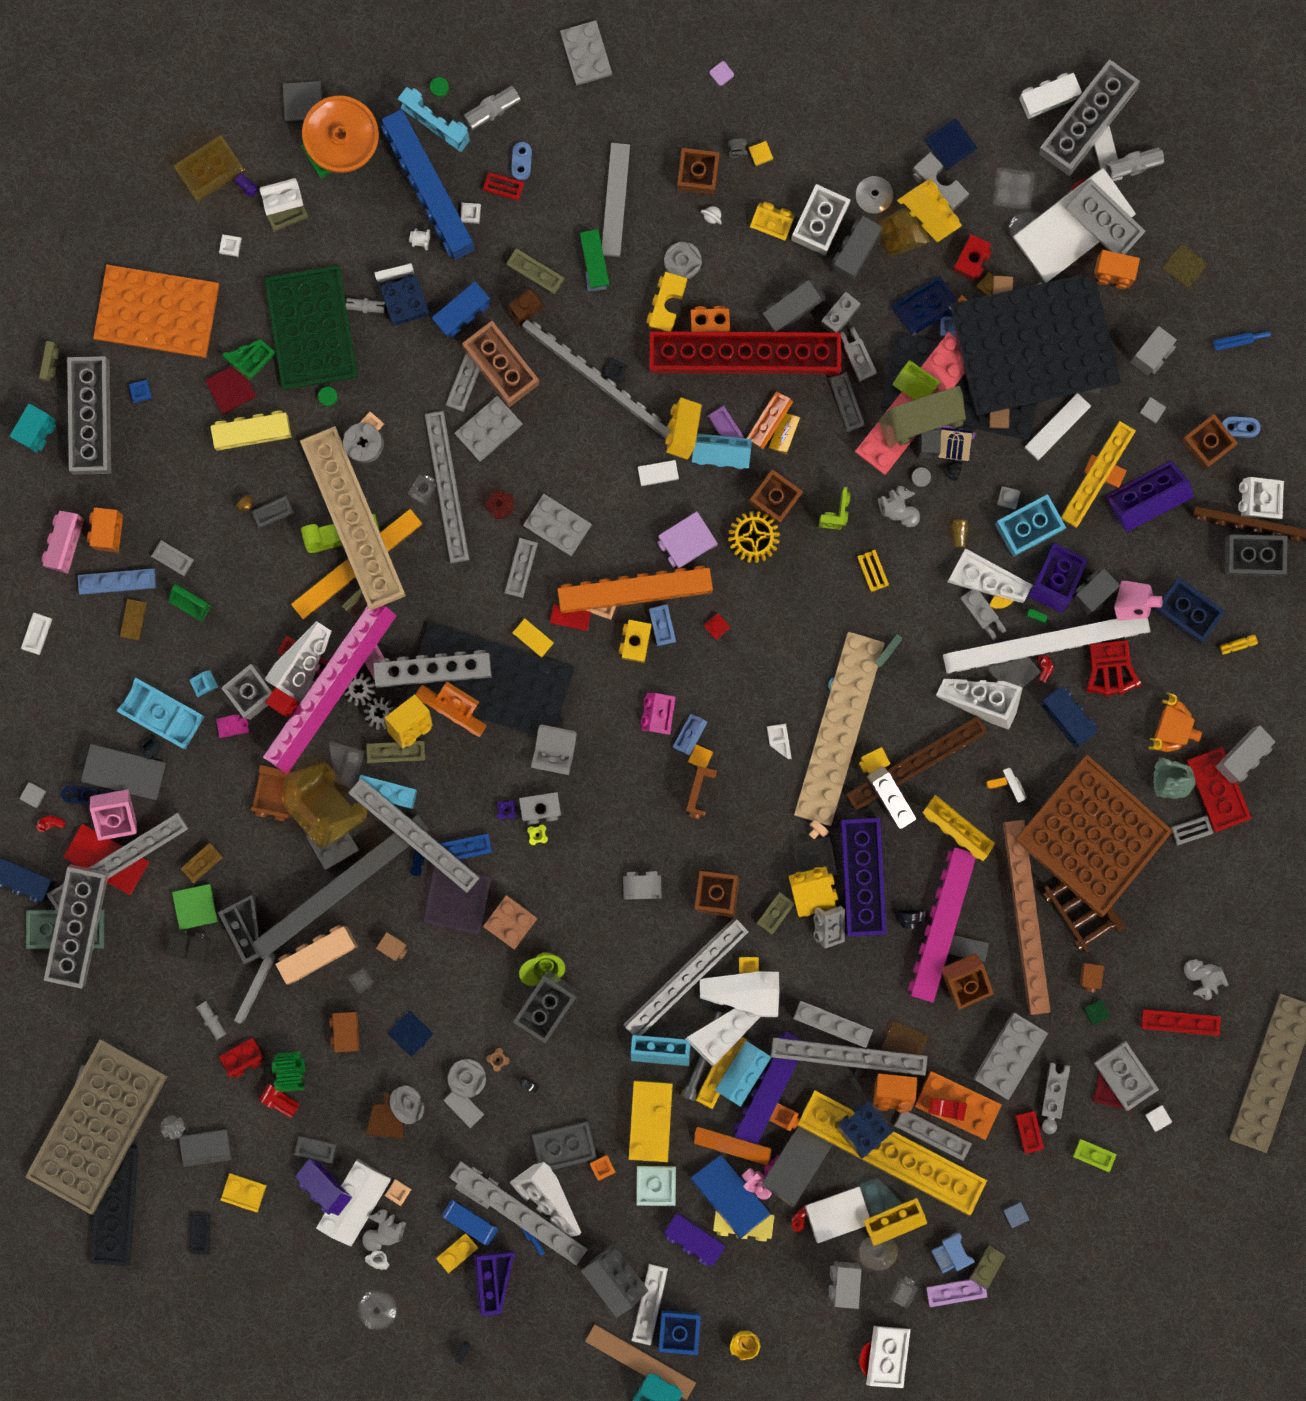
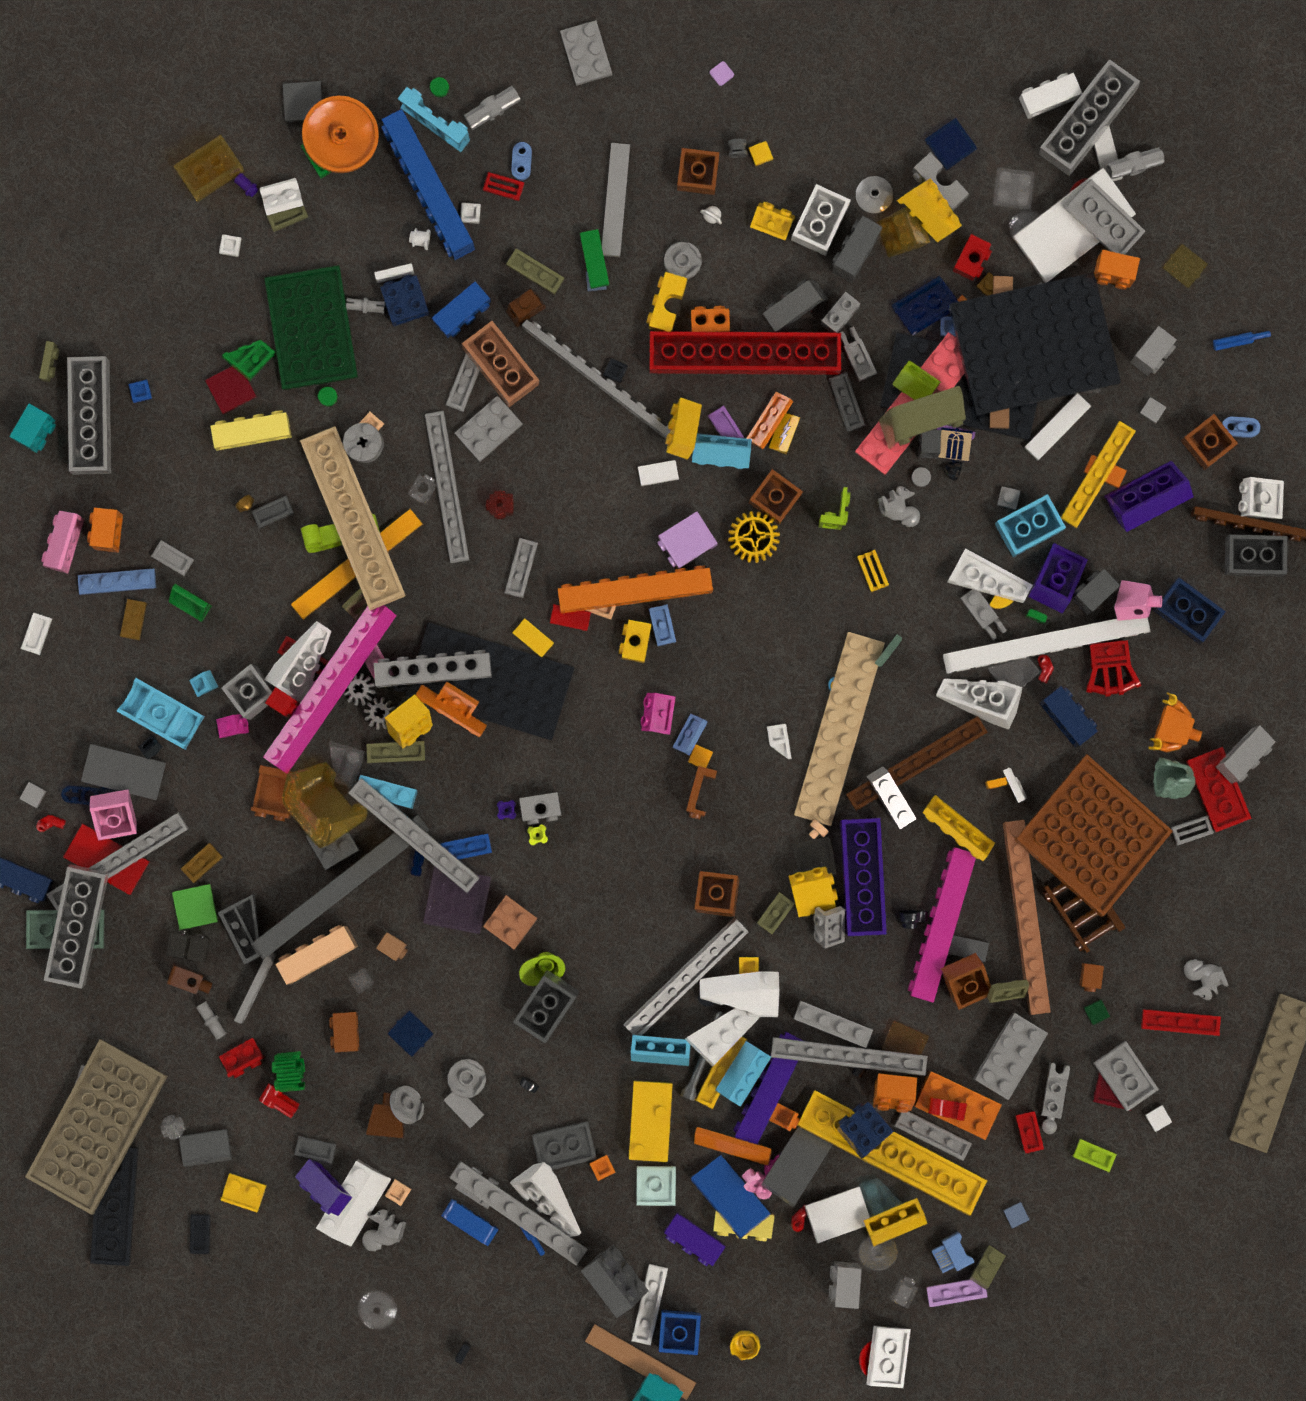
orange plate [93,265,220,358] -> none
white piece [365,1251,389,1270] -> none
yellow plate [436,1233,479,1274] -> none
dark purple wedge [474,1251,515,1316] -> none
medium nougat plate [486,1048,510,1071] -> none
light grey plate [523,494,592,557] -> none
light grey bracket [531,725,577,775] -> none
light grey cylinder [623,871,662,899] -> none
red plate [704,613,730,640] -> none
yellow brick [859,747,890,775] -> none
clear yellow cone [951,520,970,547] -> none
yellow axle [1220,635,1258,655] -> none
none -> reddish brown torso [167,963,213,994]
none -> olive plate [987,980,1030,1003]

